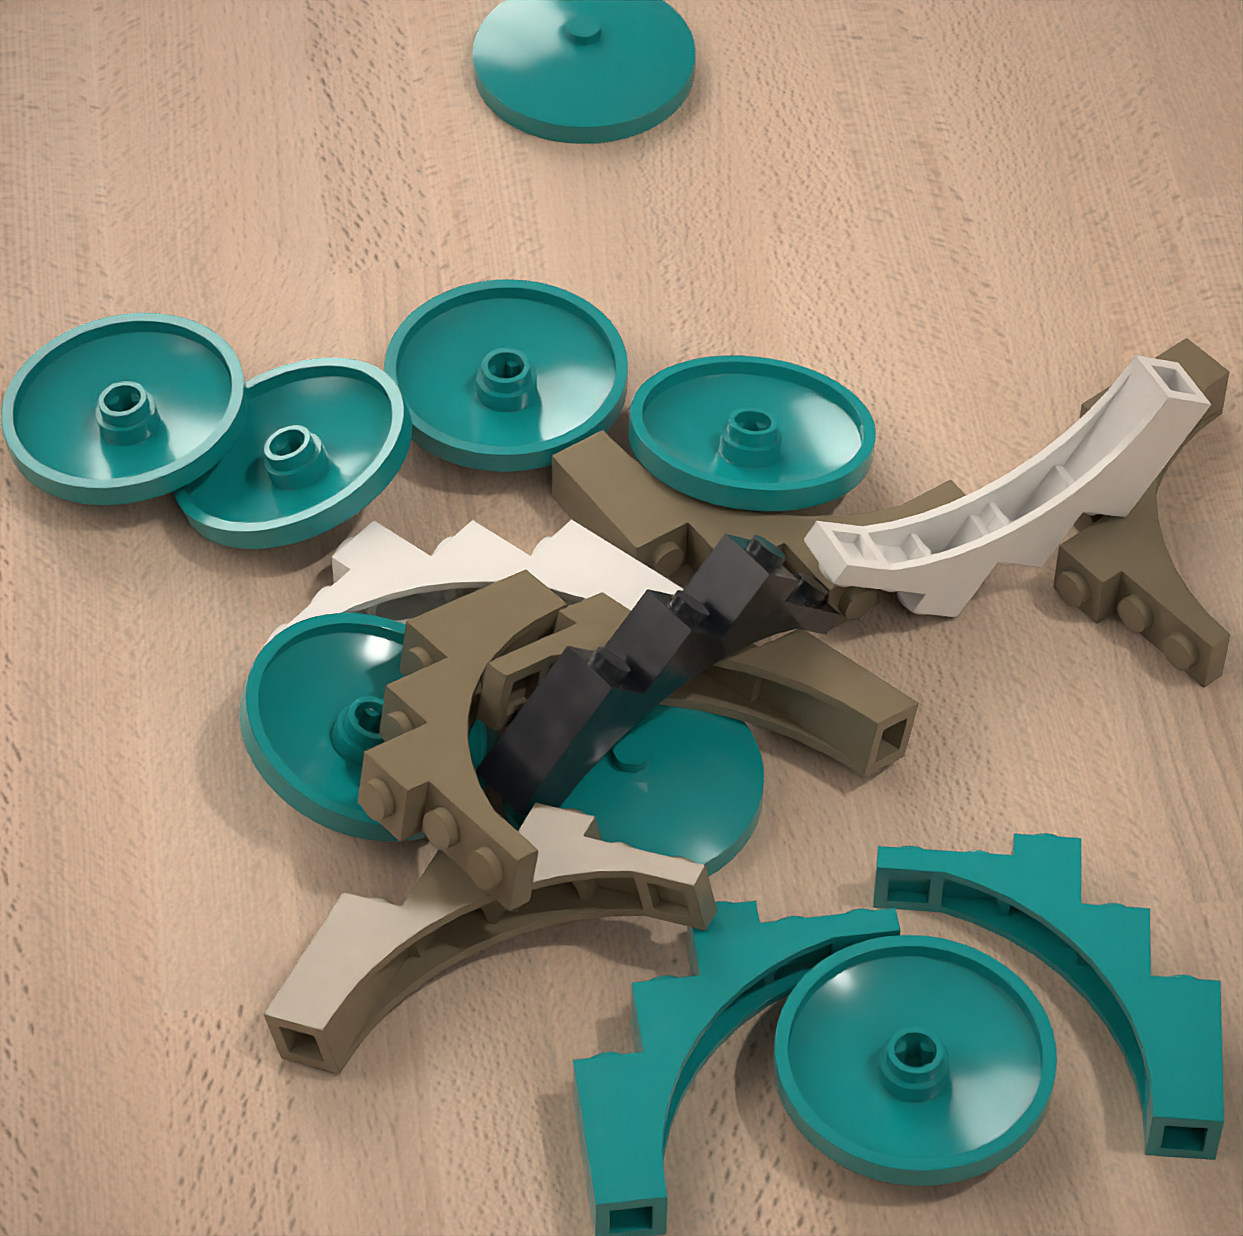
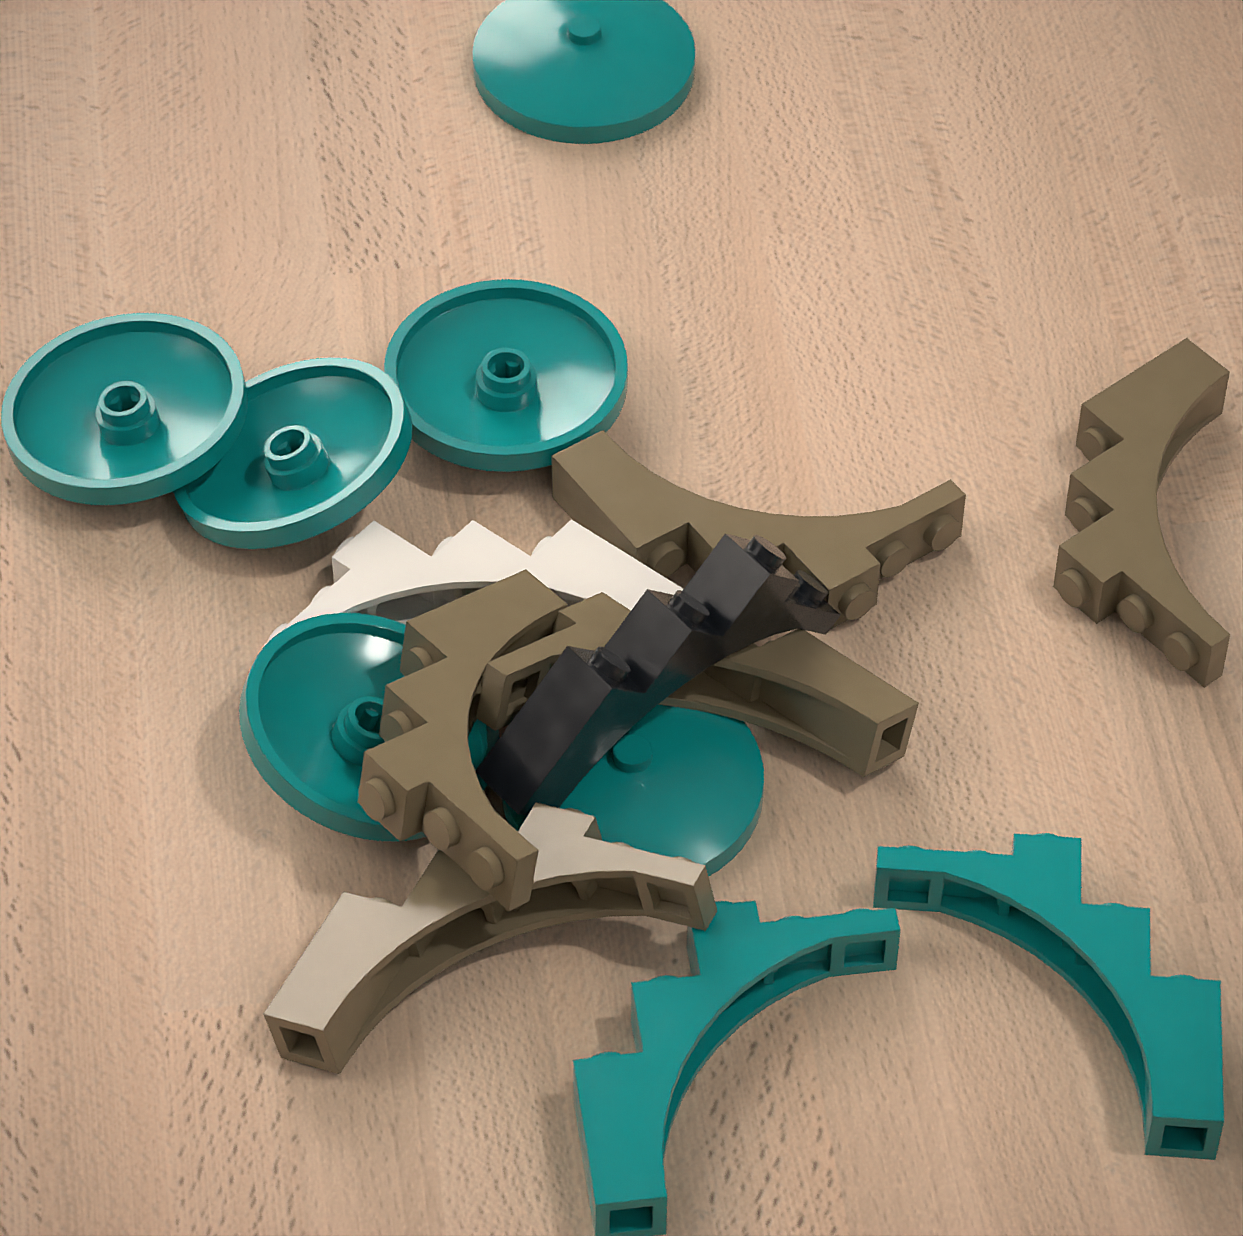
teal dish [628,355,876,511] -> none
teal dish [774,935,1057,1186] -> none
white arch [804,355,1211,617] -> none

